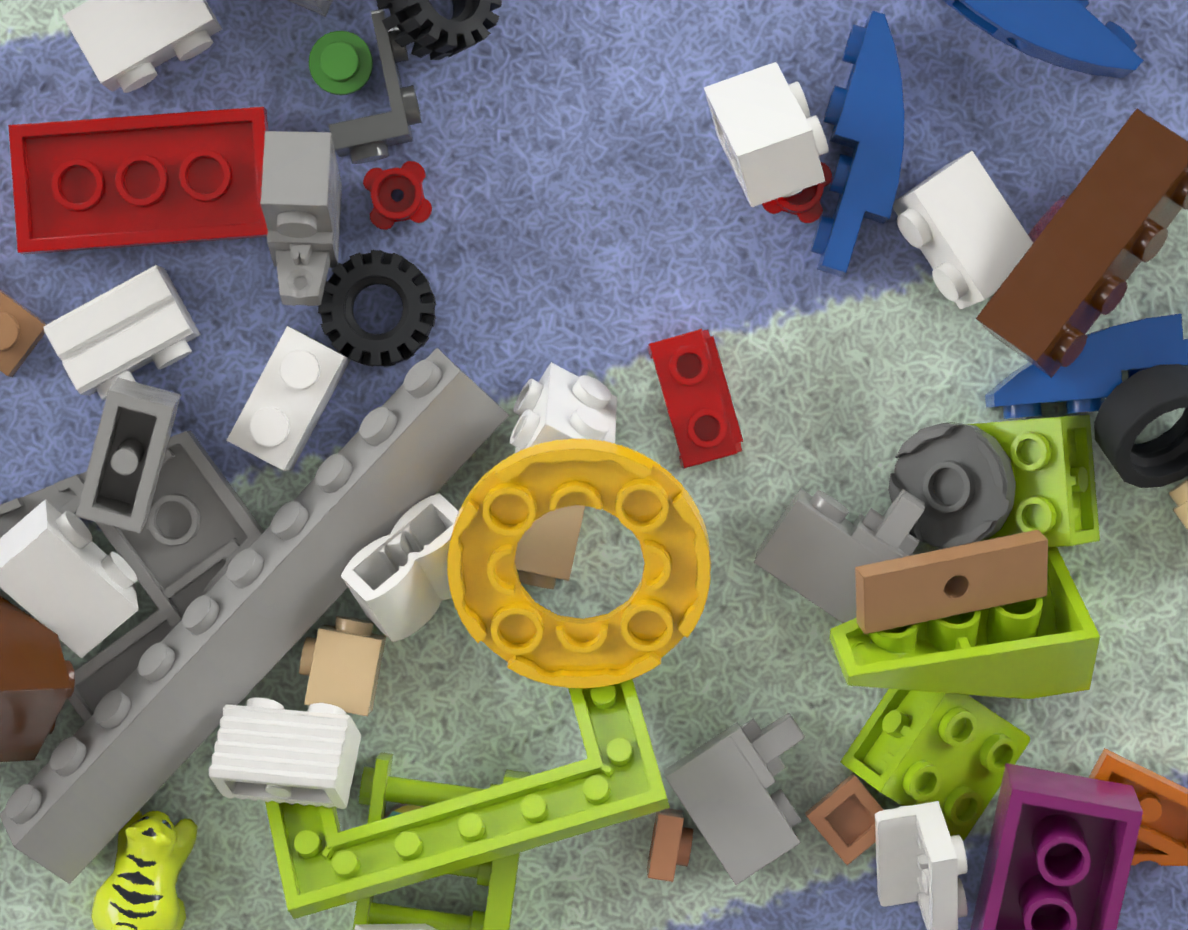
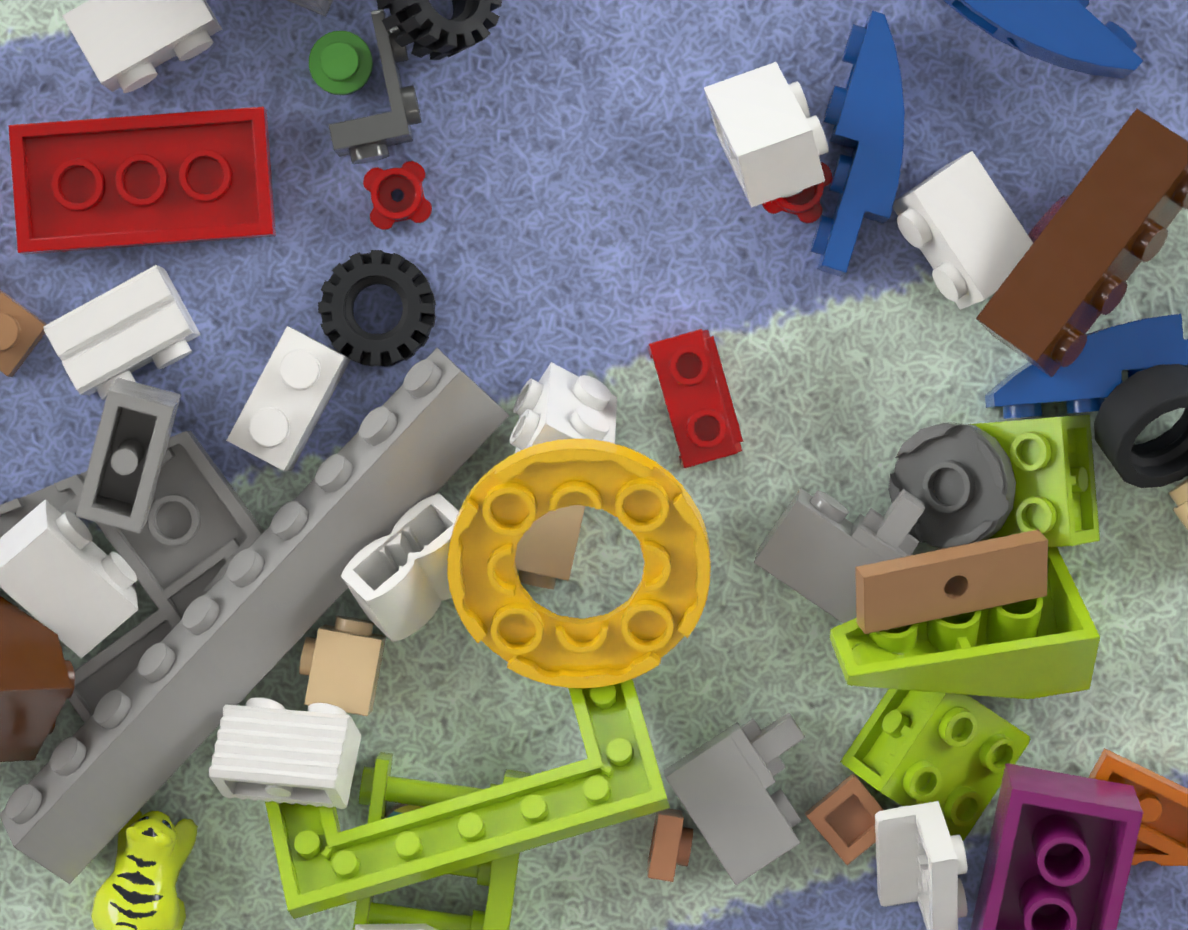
light grey hinge [261,131,342,306] -> none

